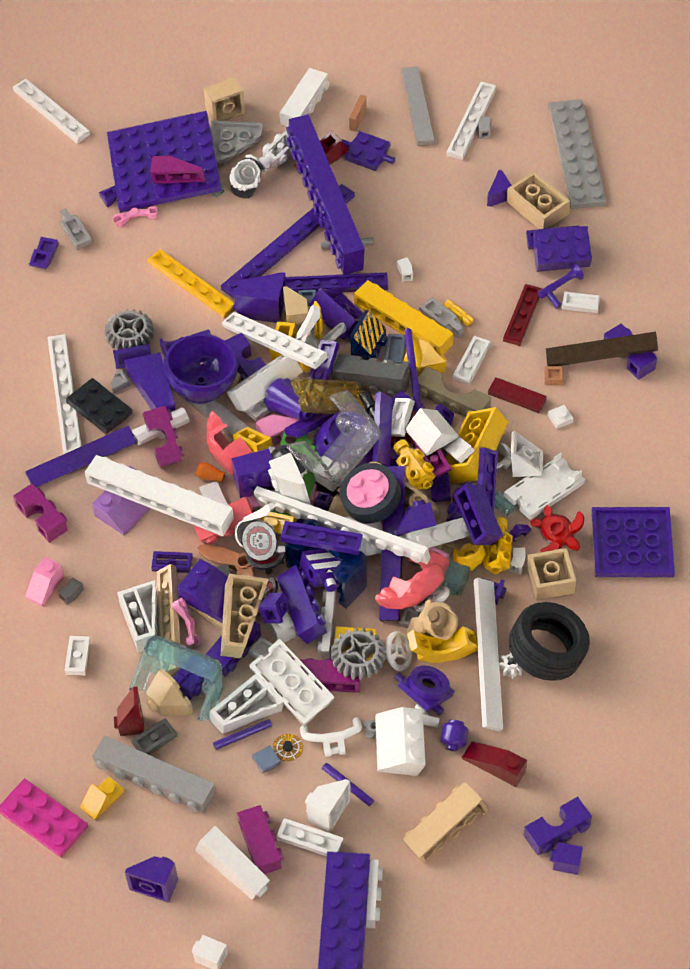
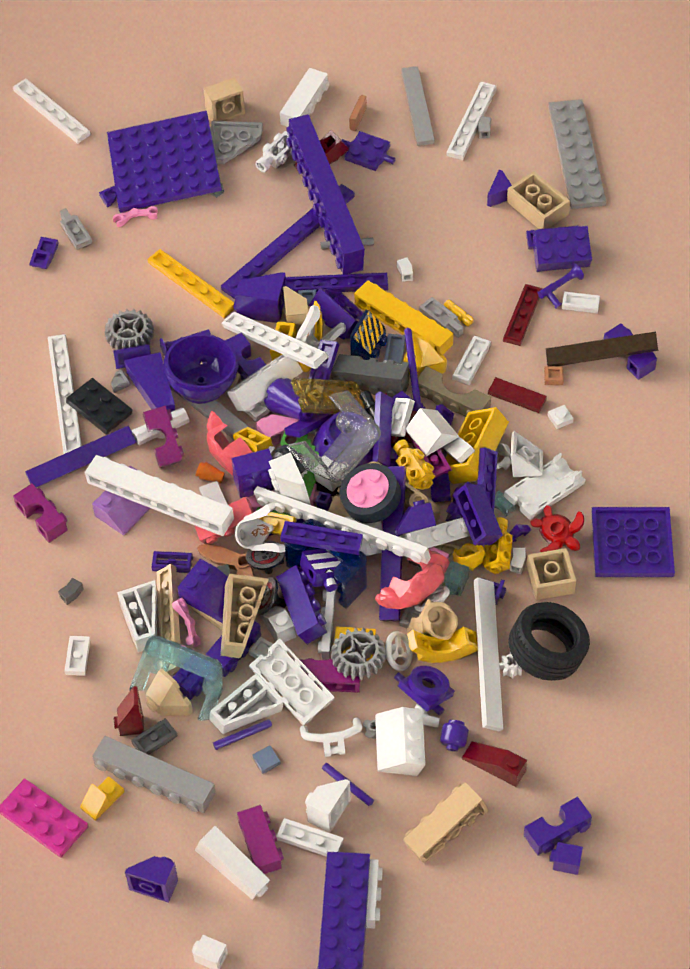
bright pink slope [26,557,64,606] -> none
magenta slope [150,156,205,184] -> none
white hair [229,154,262,198] -> none
shield [242,521,278,561] -> none
dark purple brick [259,593,289,623] -> none
clear yellow piece [273,733,303,761] -> none

